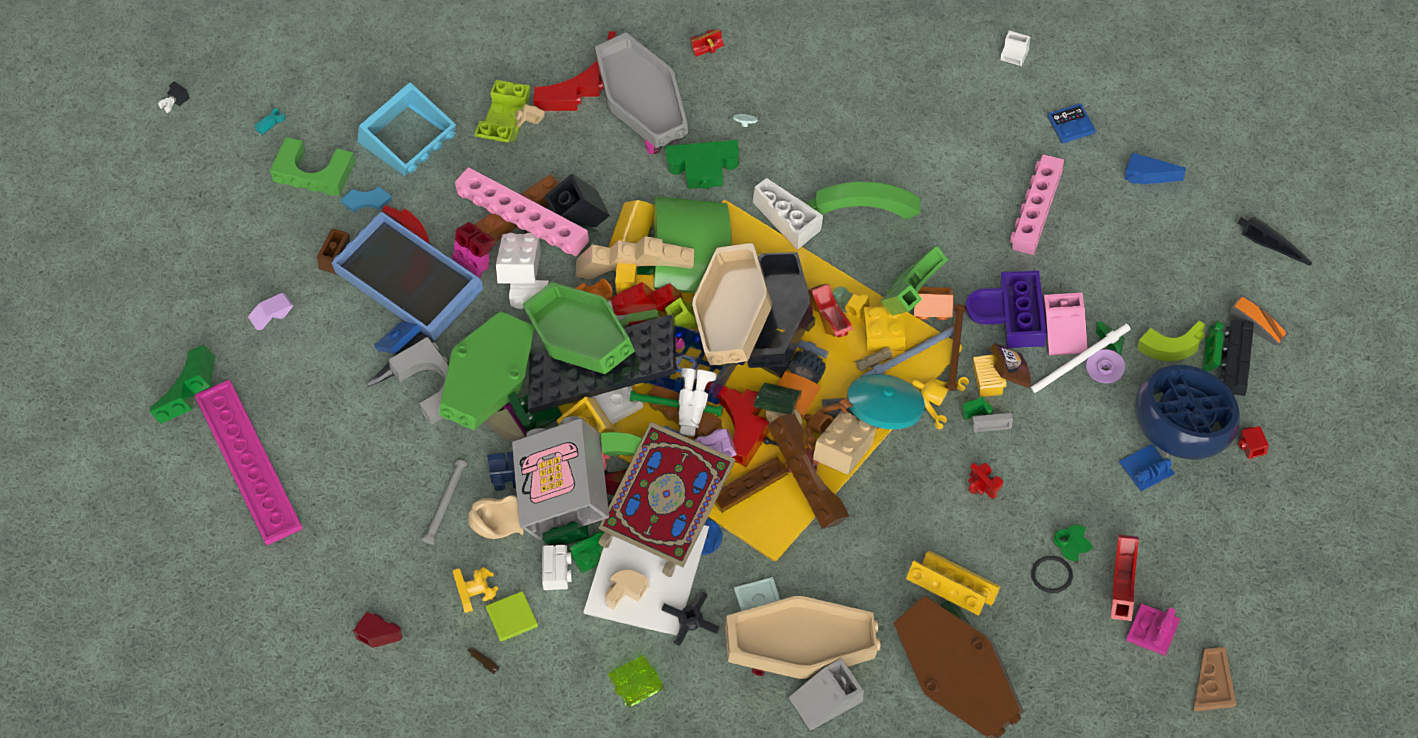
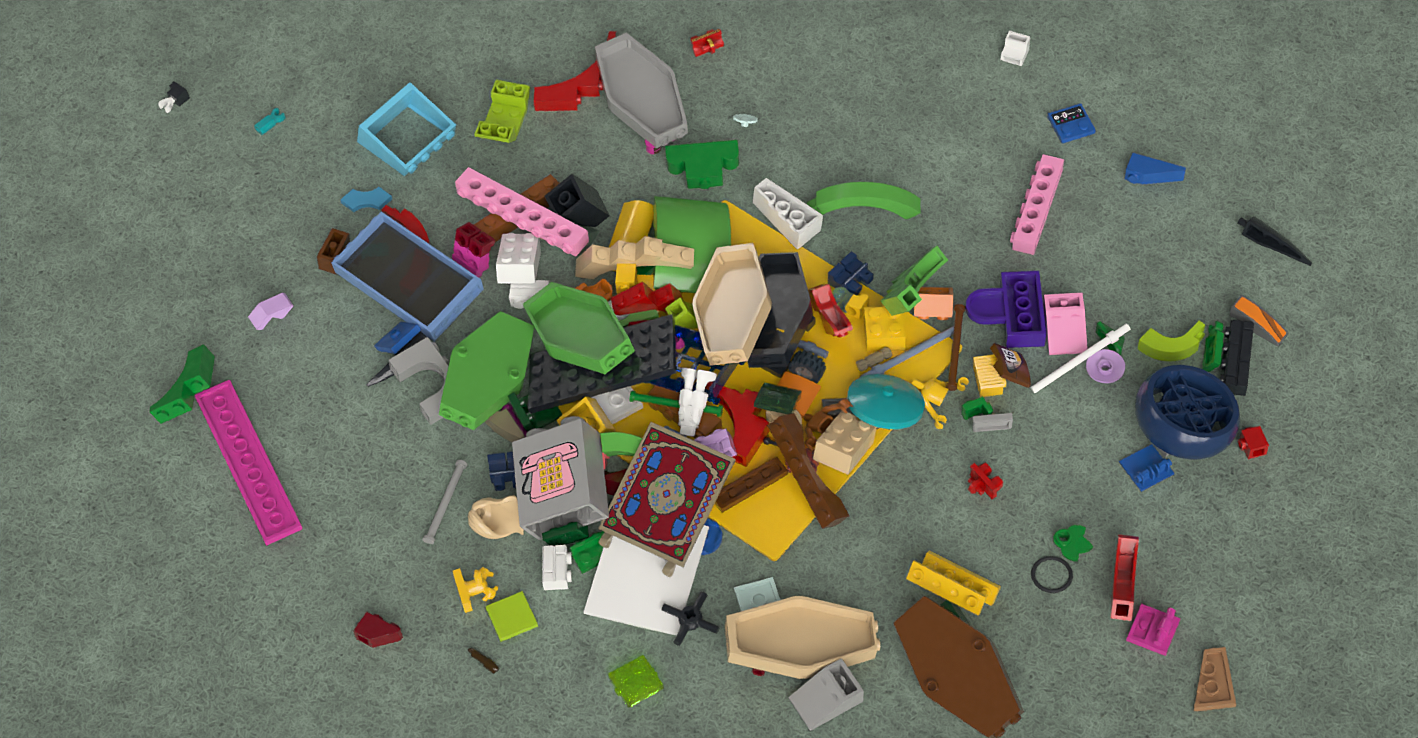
bright green arch [270,137,355,196] -> none
tan bracket [515,104,545,127] -> none
tan brick [605,570,649,610] -> none
none -> dark blue hips [828,251,874,295]

